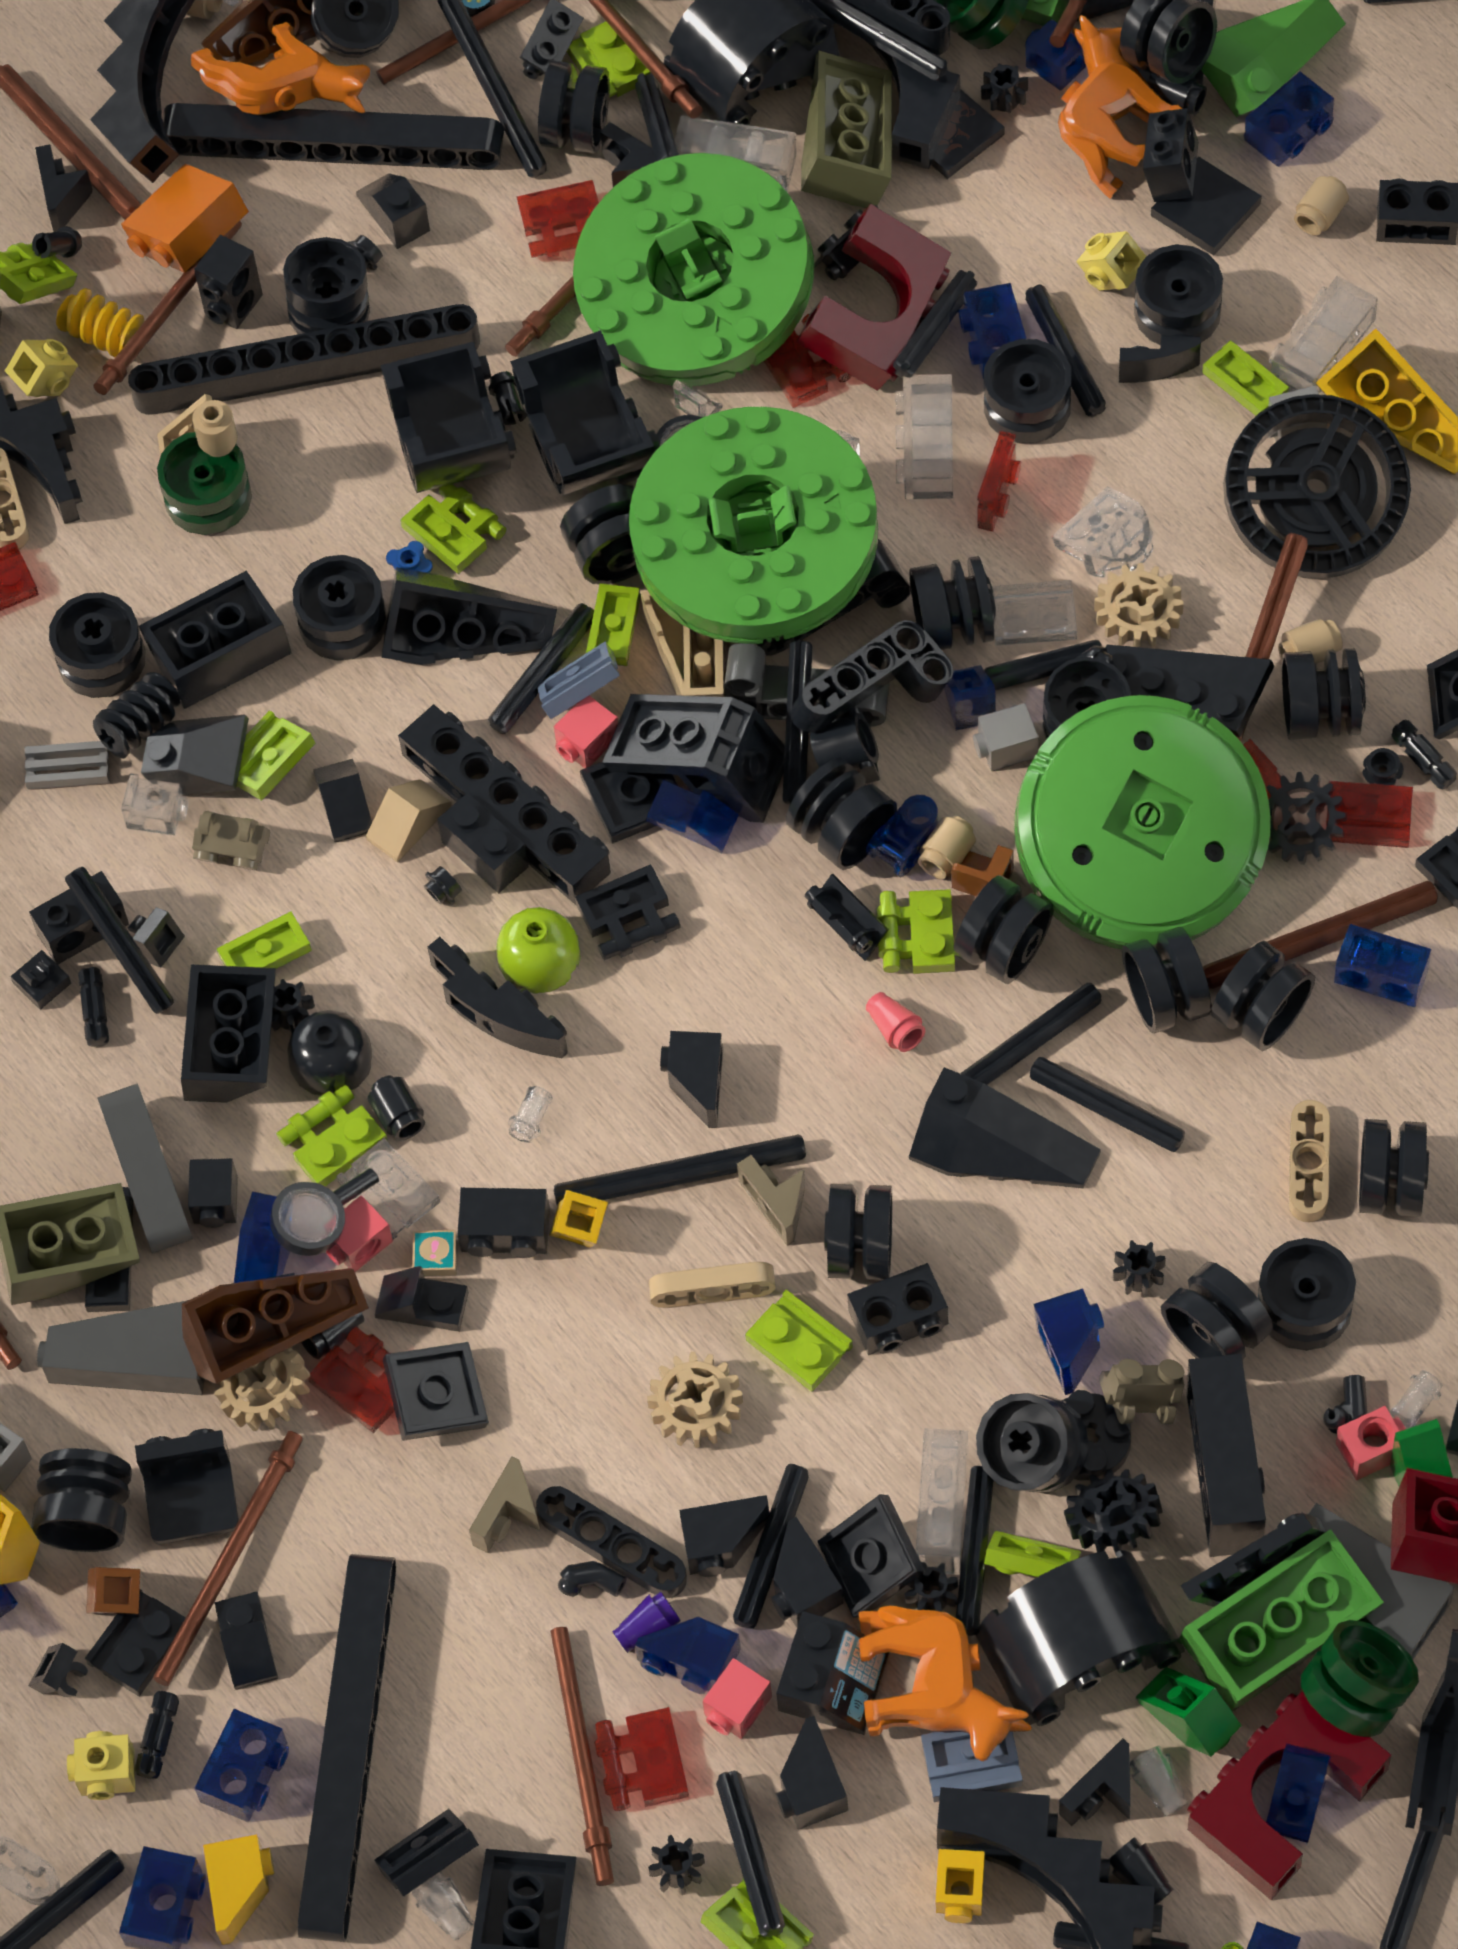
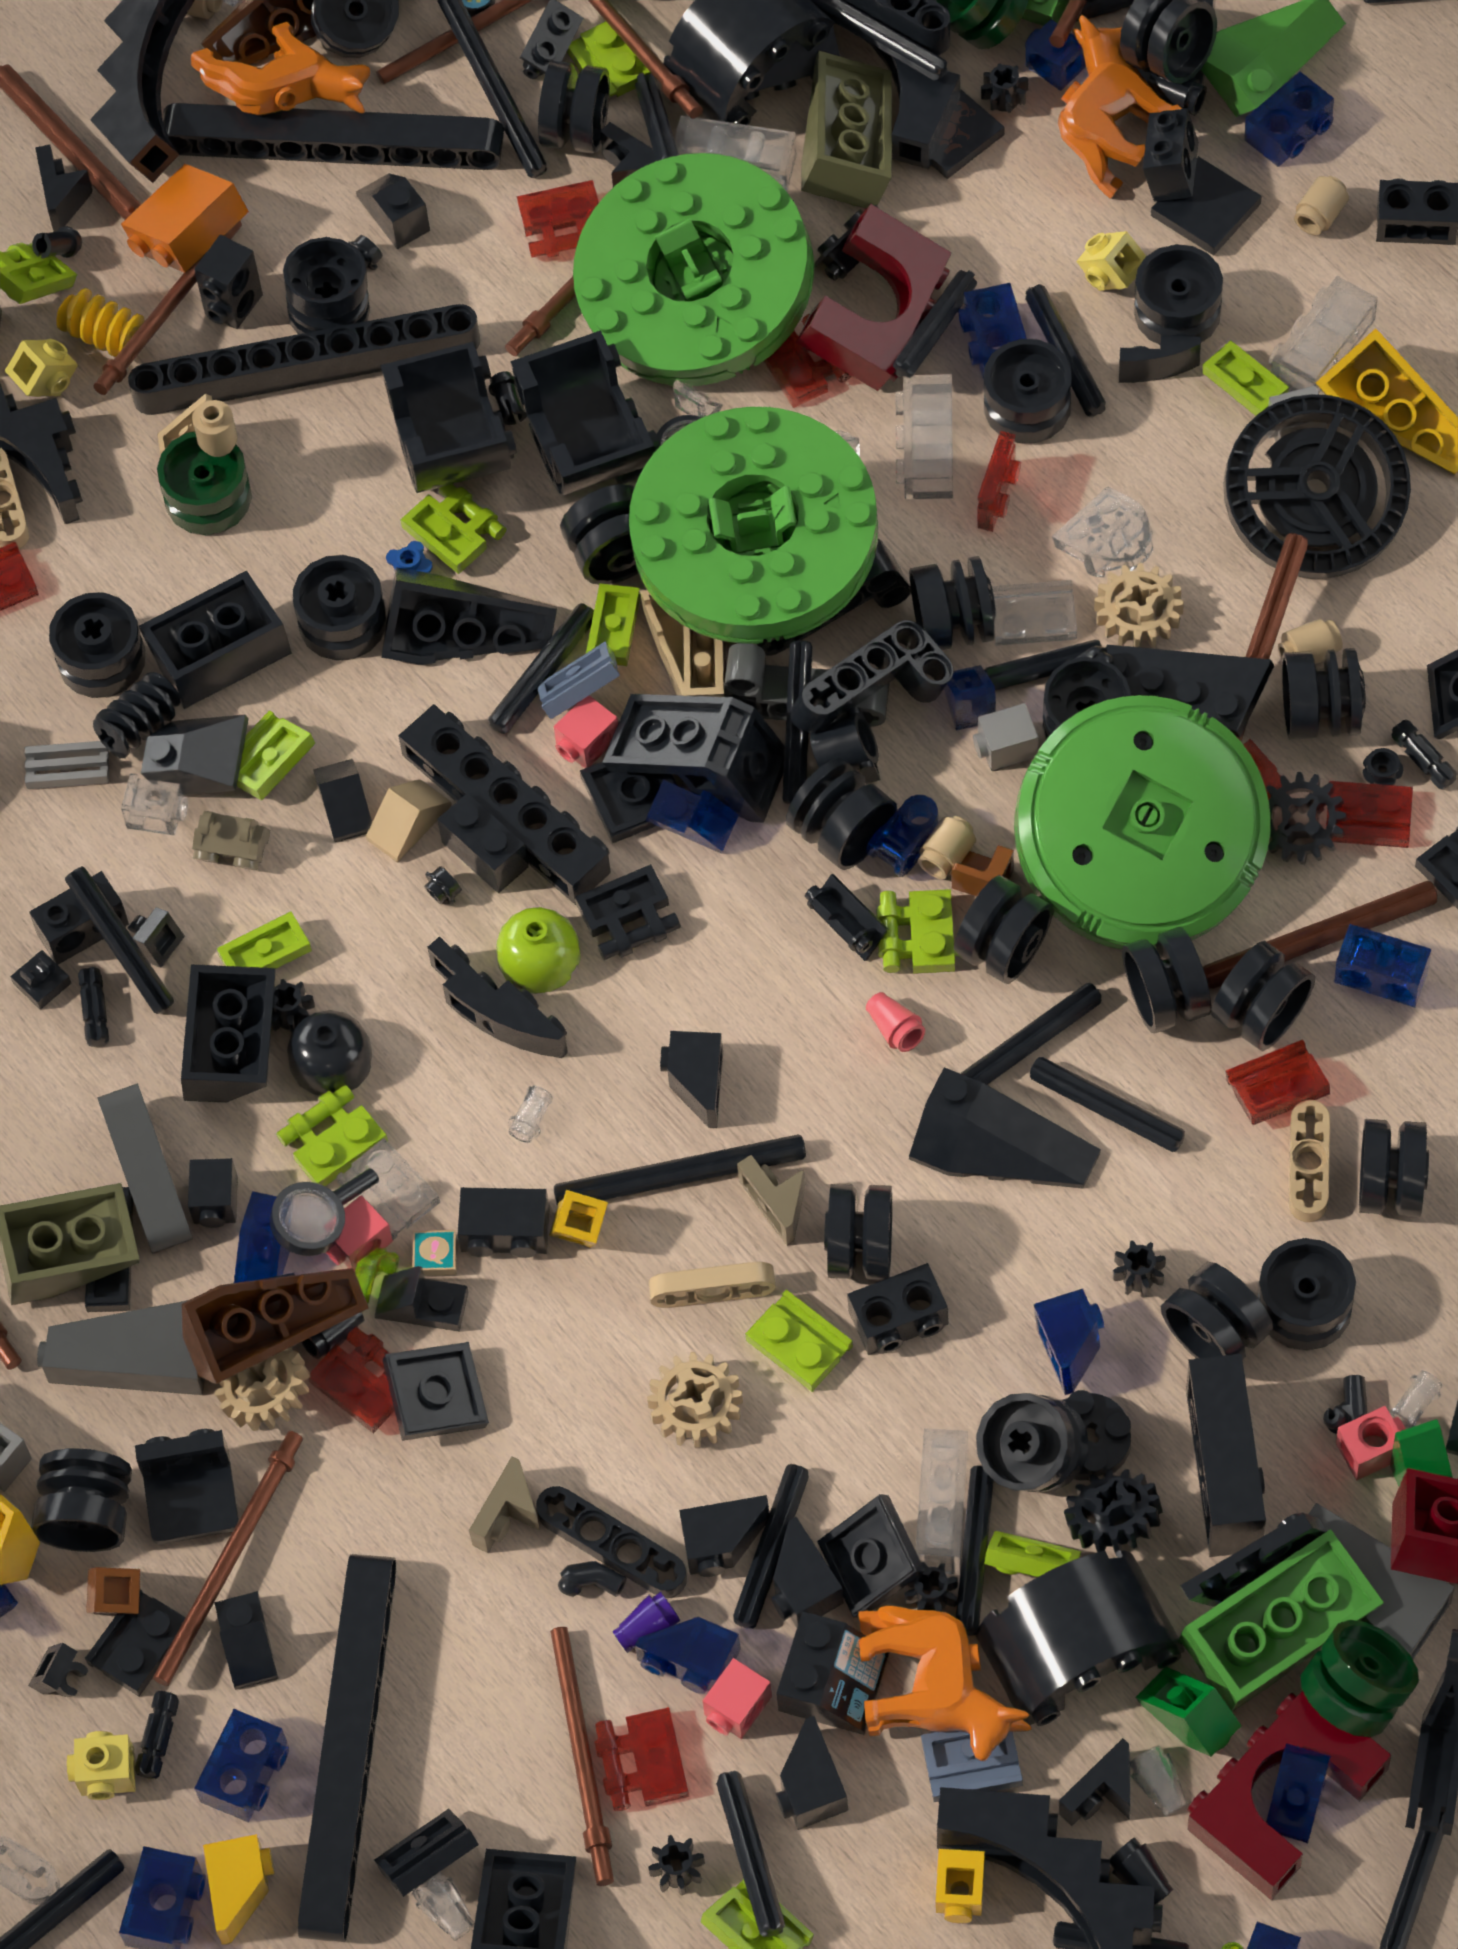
black brick [367,1075,425,1141] -> none
dark tan piece [1099,1359,1185,1424] -> none
none -> clear neon green arm [355,1248,400,1303]
none -> clear red plate [1225,1039,1330,1126]

